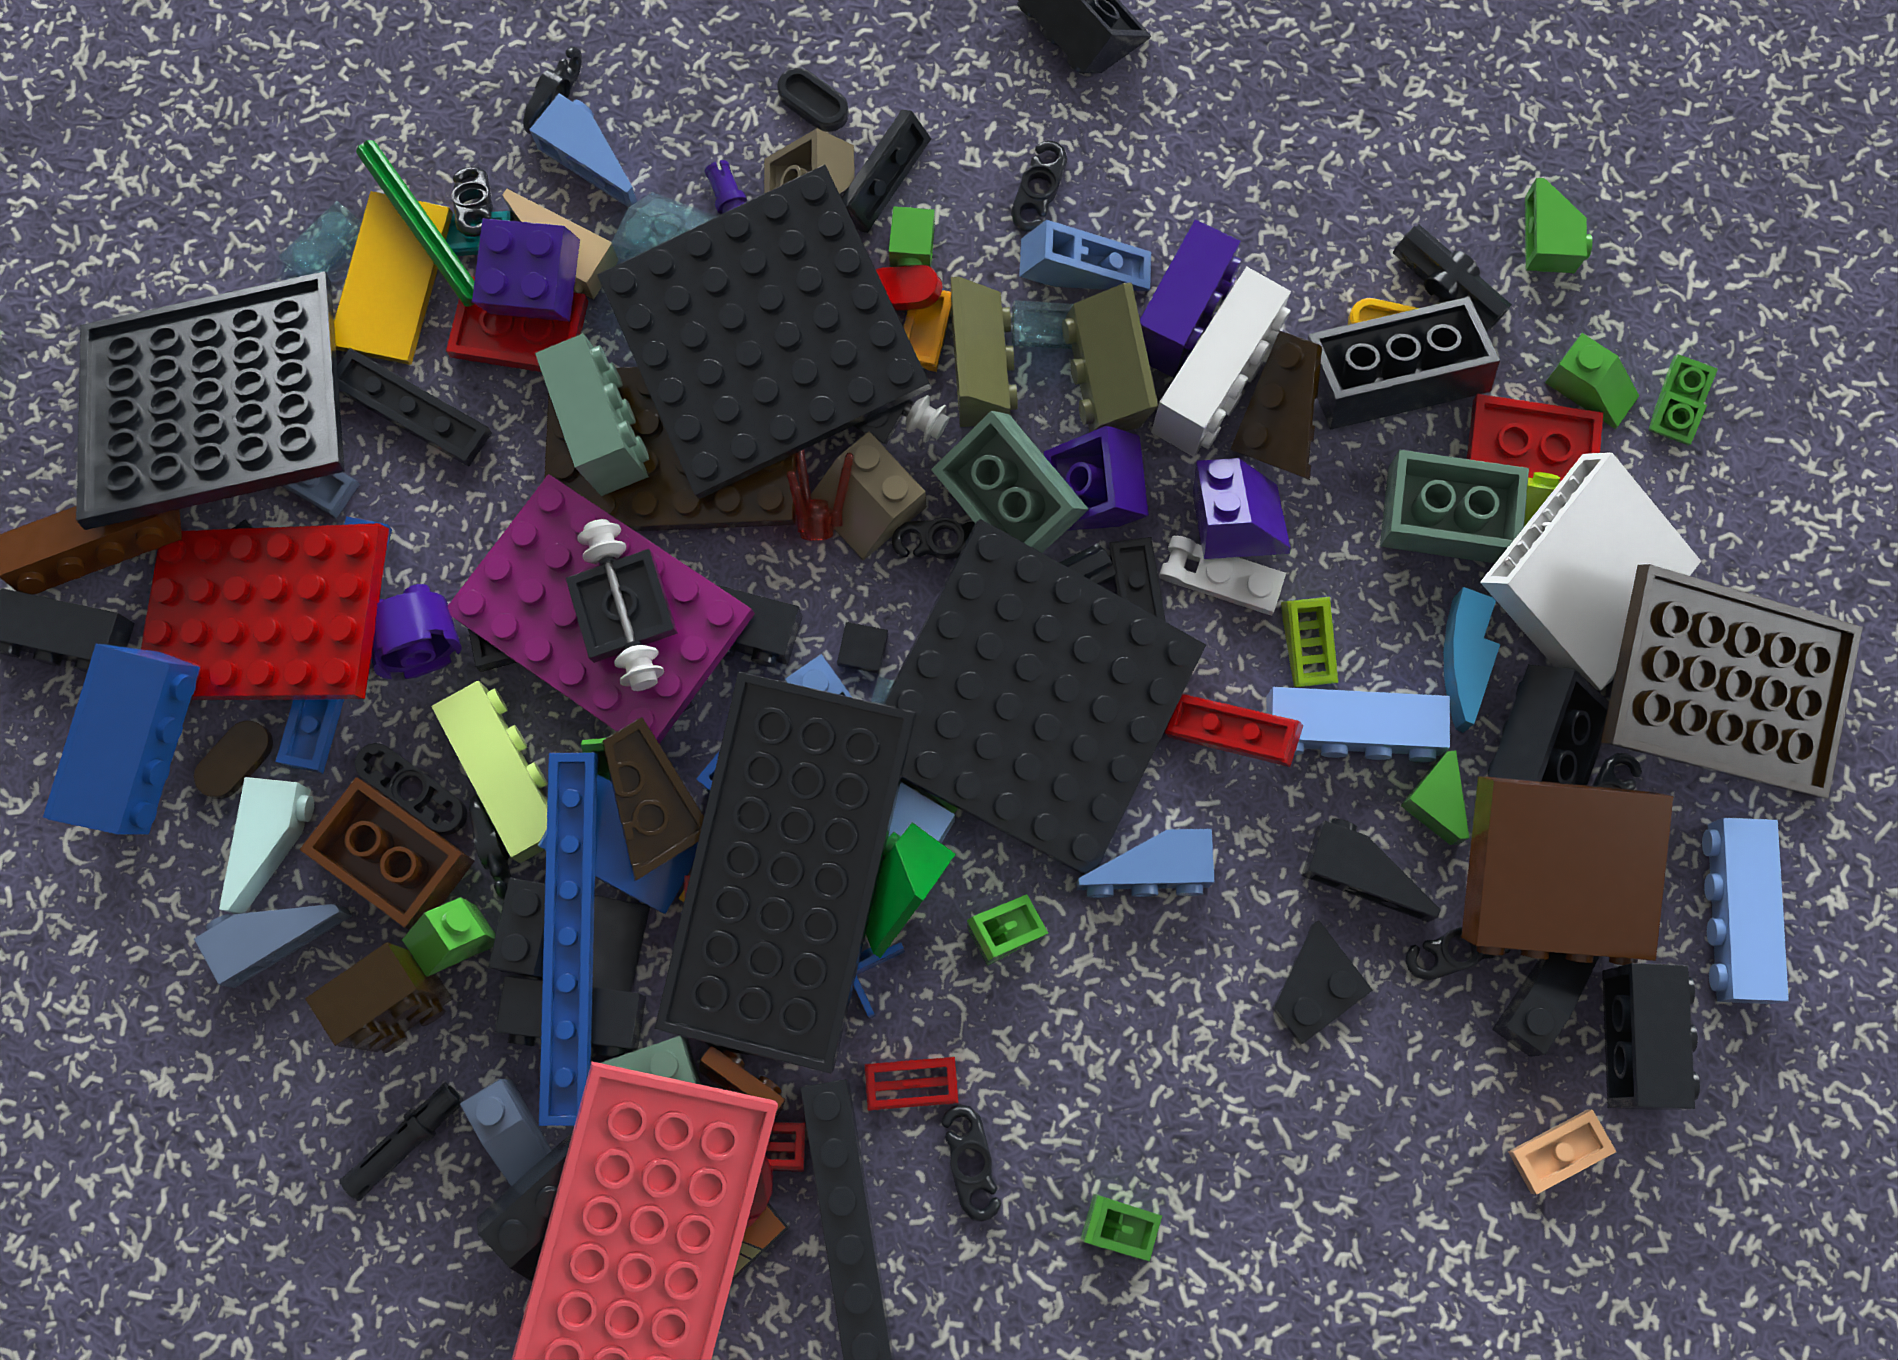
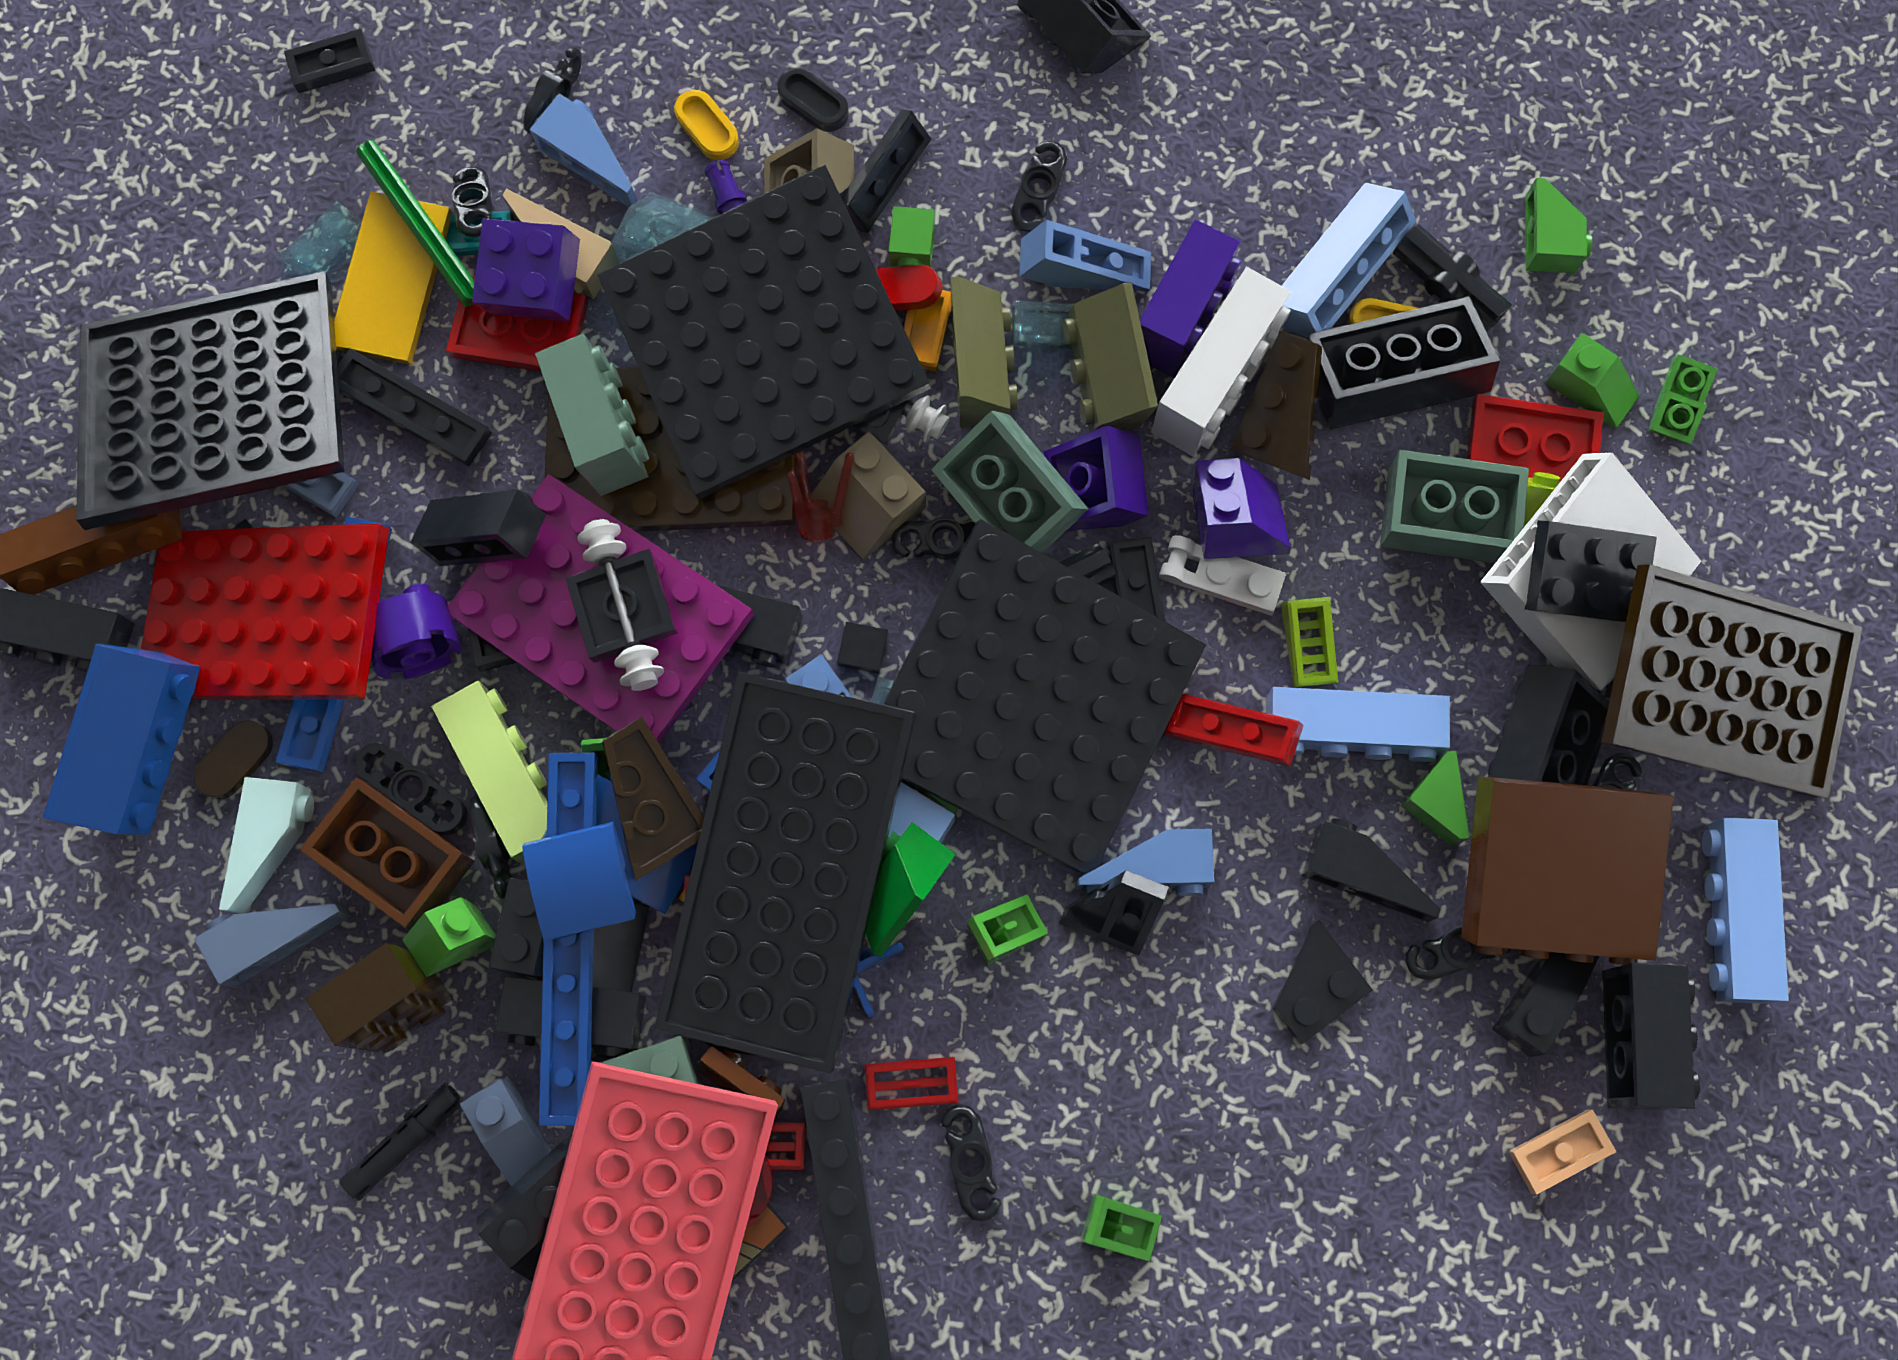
dark azure slope [1443,587,1500,733] -> none
none -> black plate [284,28,376,93]
none -> black brick [410,489,546,566]
none -> blue slope [522,821,636,941]
none -> yellow tile [674,90,739,160]
none -> black wing [1059,870,1169,956]
none -> light blue brick [1282,183,1416,338]
none -> black plate [1524,520,1657,622]

